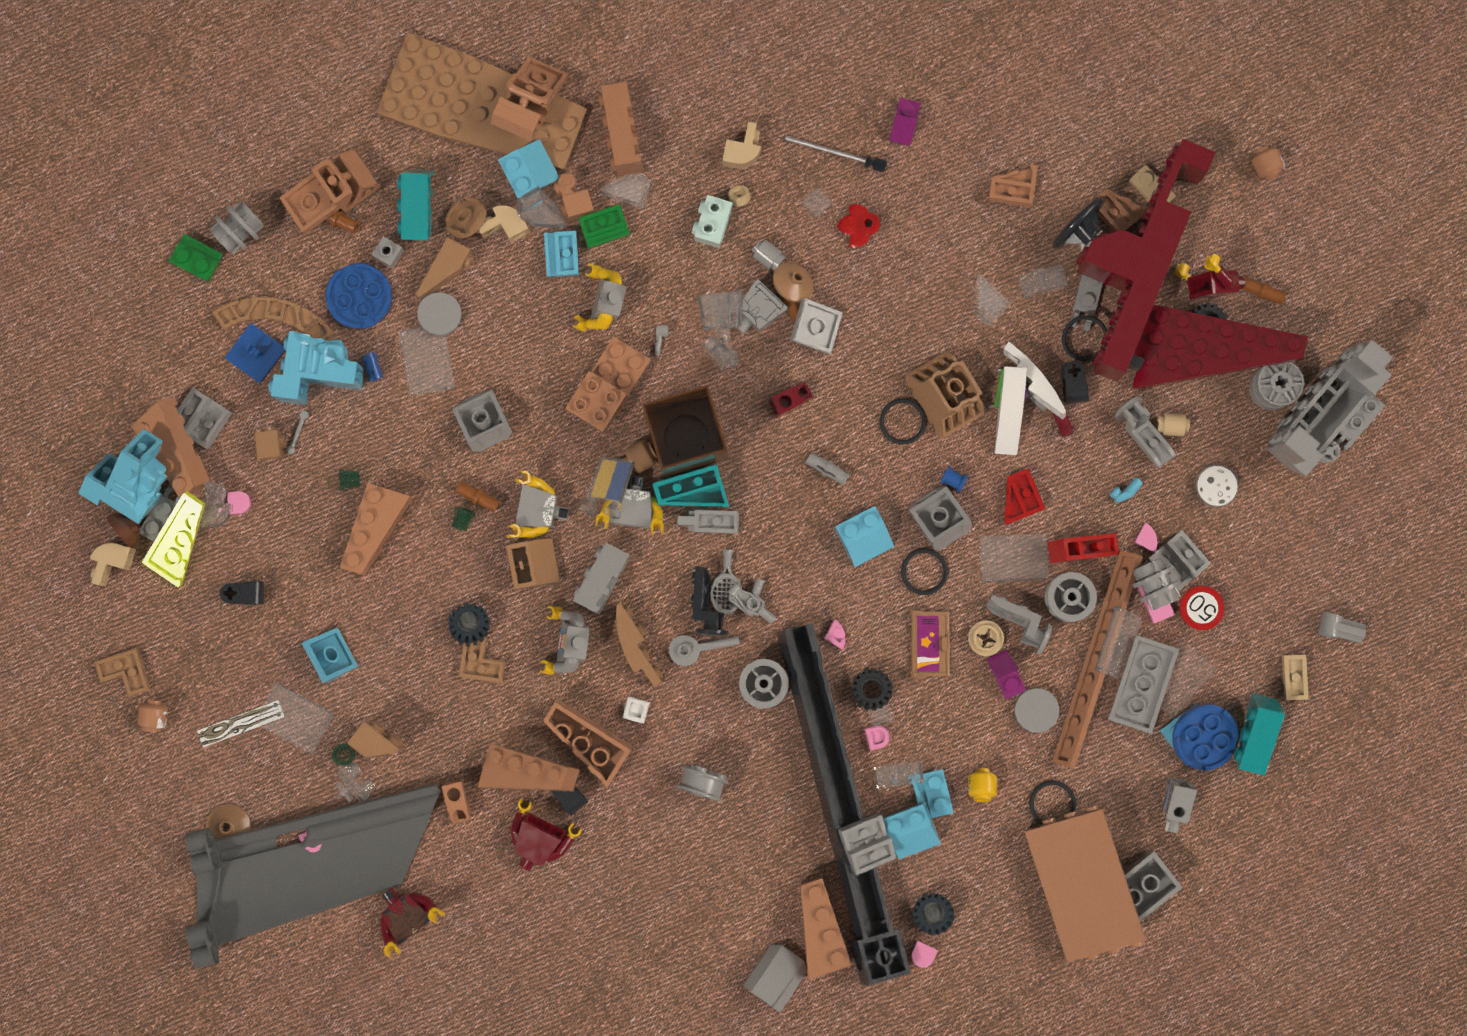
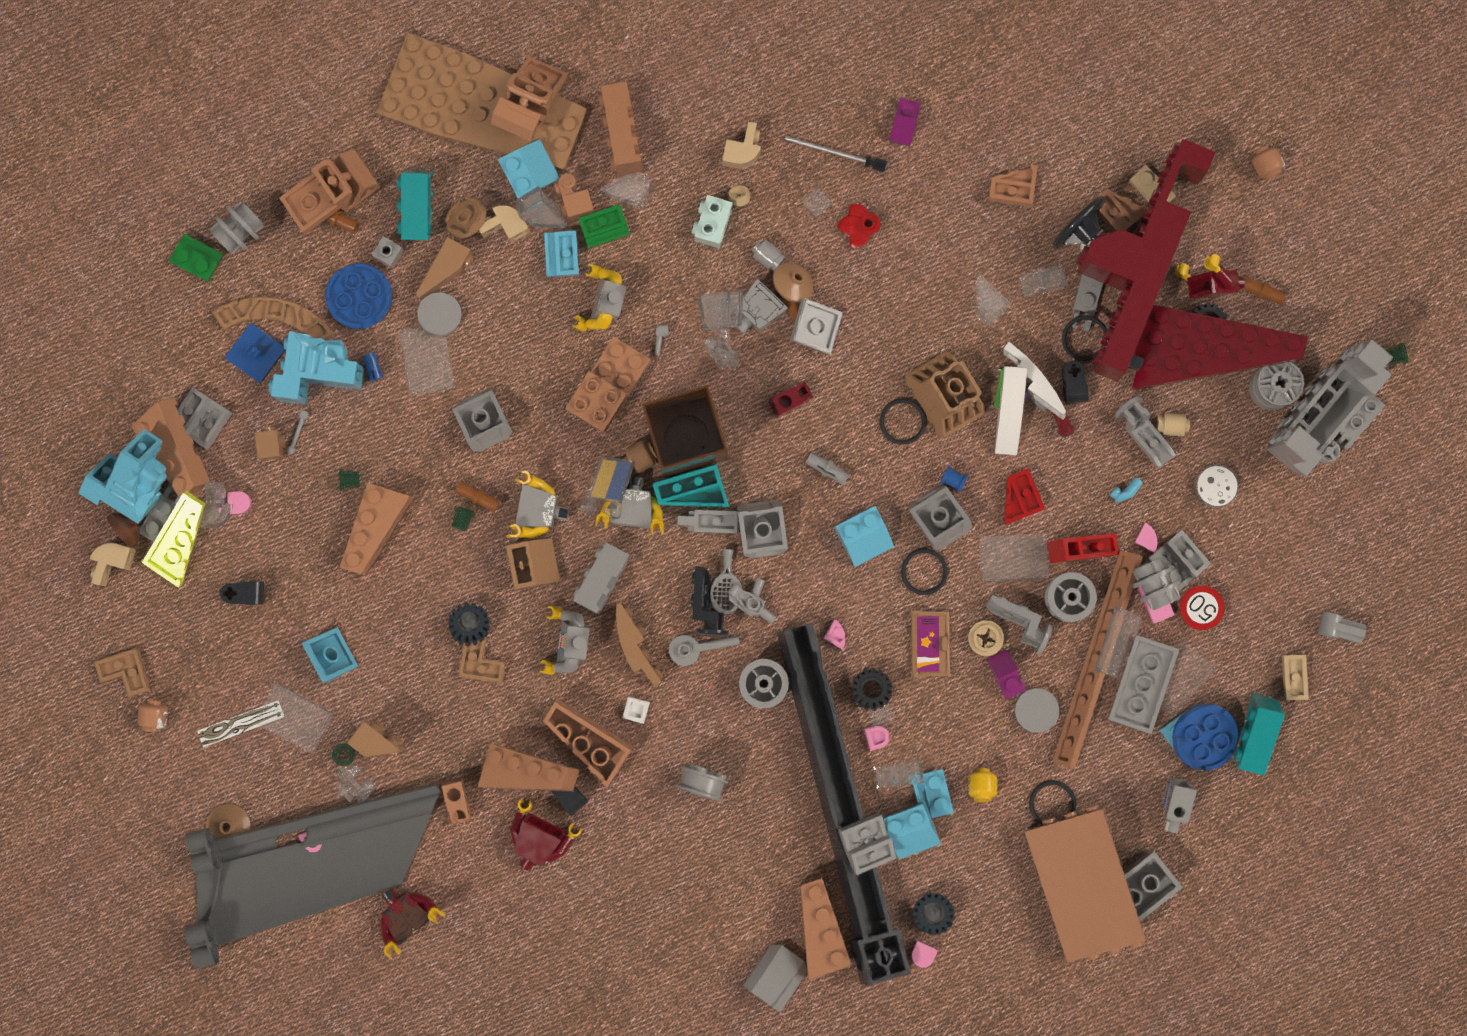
none -> light grey slope [737,499,788,558]
none -> clear green piece [1385,342,1409,366]

